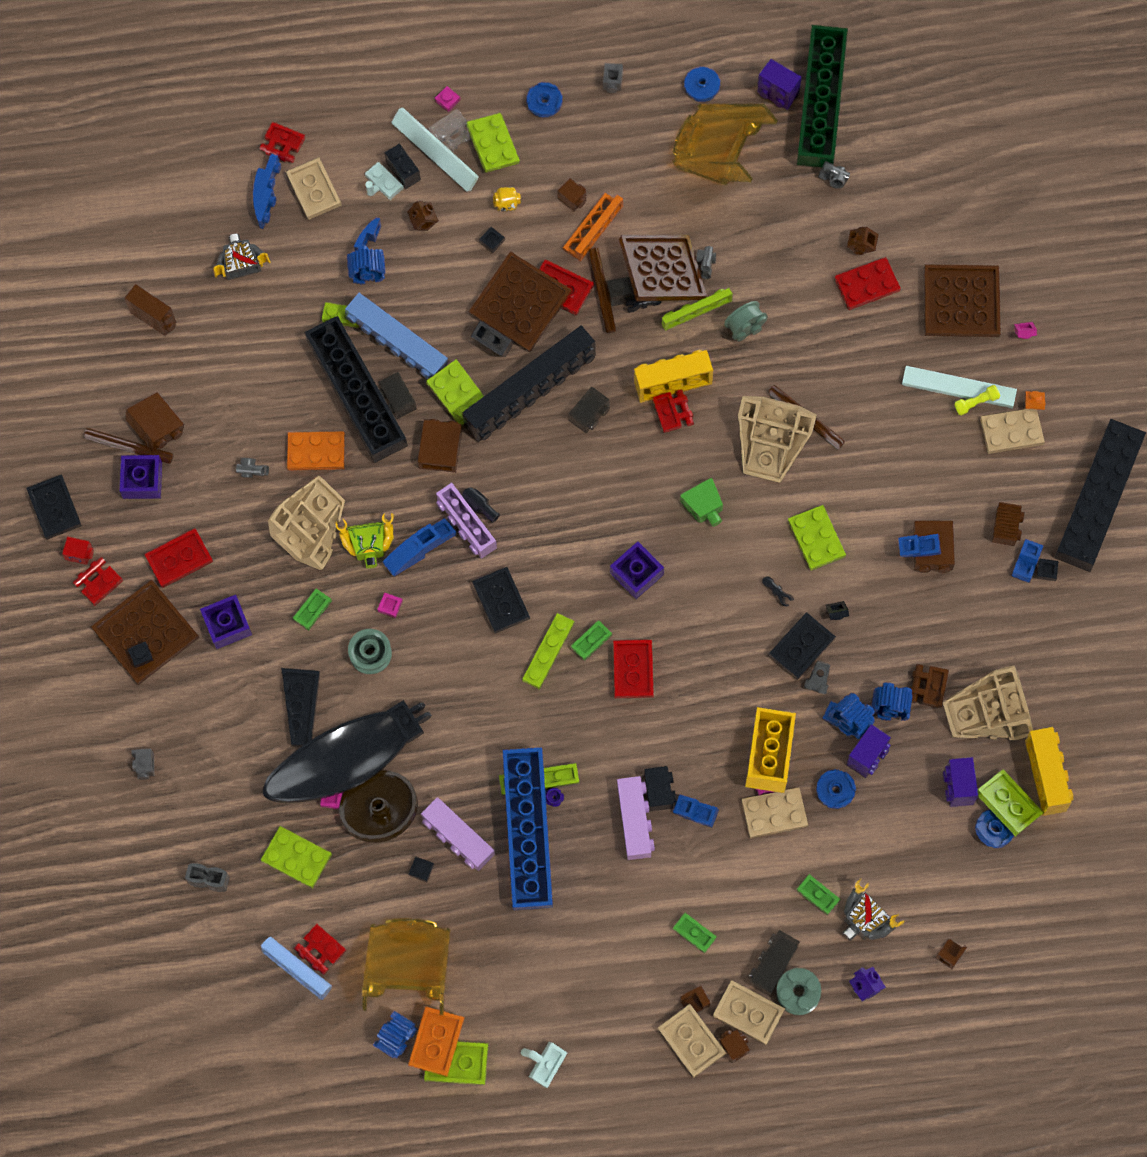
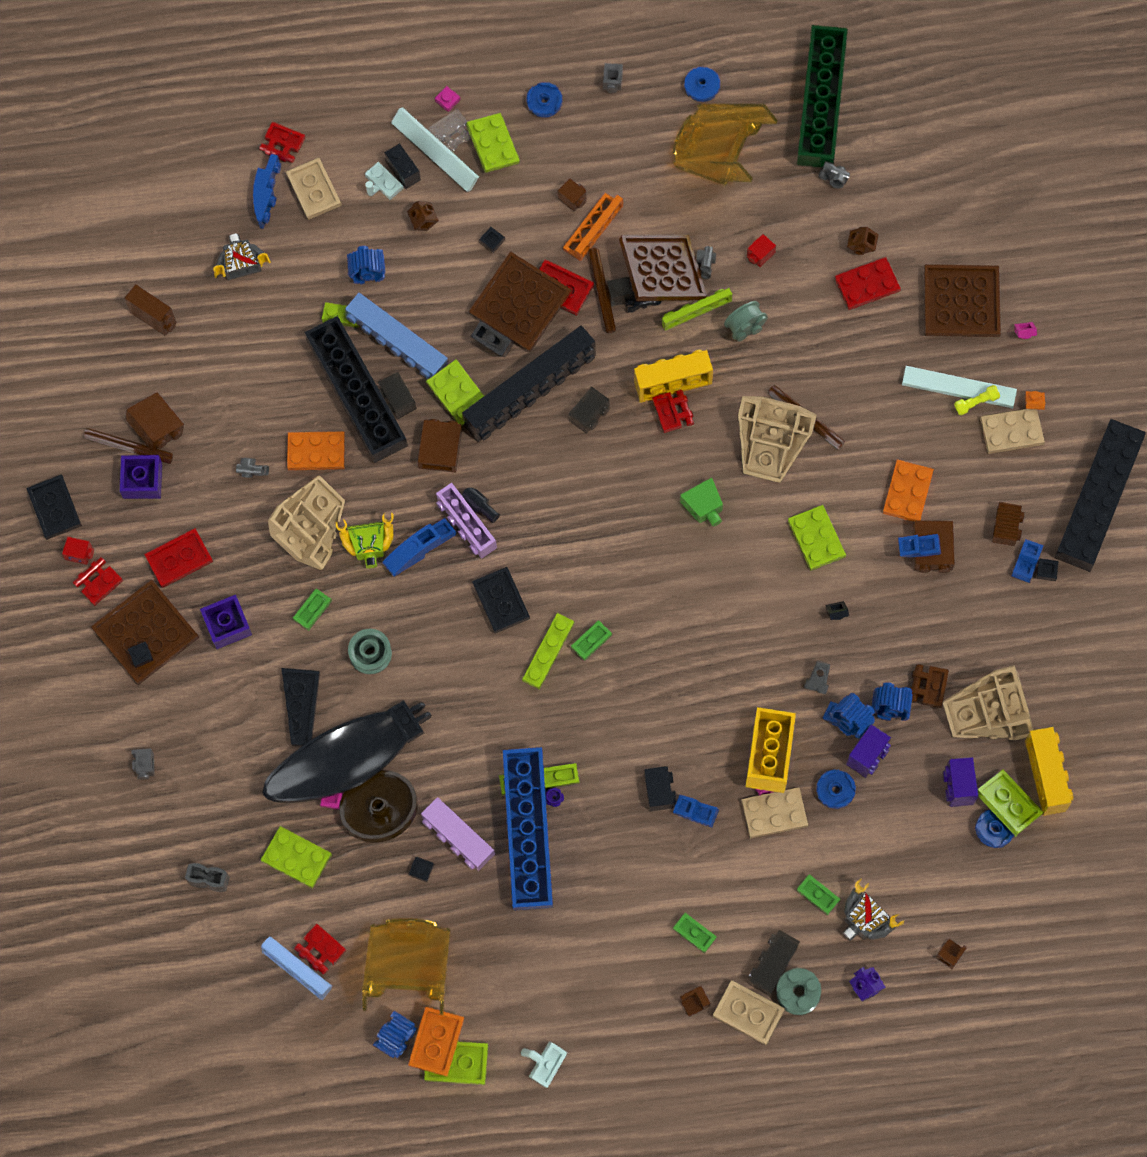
blue slope [354,218,381,252] -> none
dark pink plate [377,593,403,618] -> none
yellow head [493,187,521,212] -> none
dark purple brick [610,541,664,600] -> none
red plate [613,640,654,699] -> none
lavender brick [617,776,655,860] -> none
tan plate [658,1004,727,1078] -> none
reddish brown brick [719,1029,750,1063] -> none
dark purple brick [757,59,801,110] -> none
black piece [762,576,794,607] -> none
black plate [768,612,836,680] -> none
none -> red brick [747,234,776,267]
none -> orange plate [883,460,934,522]

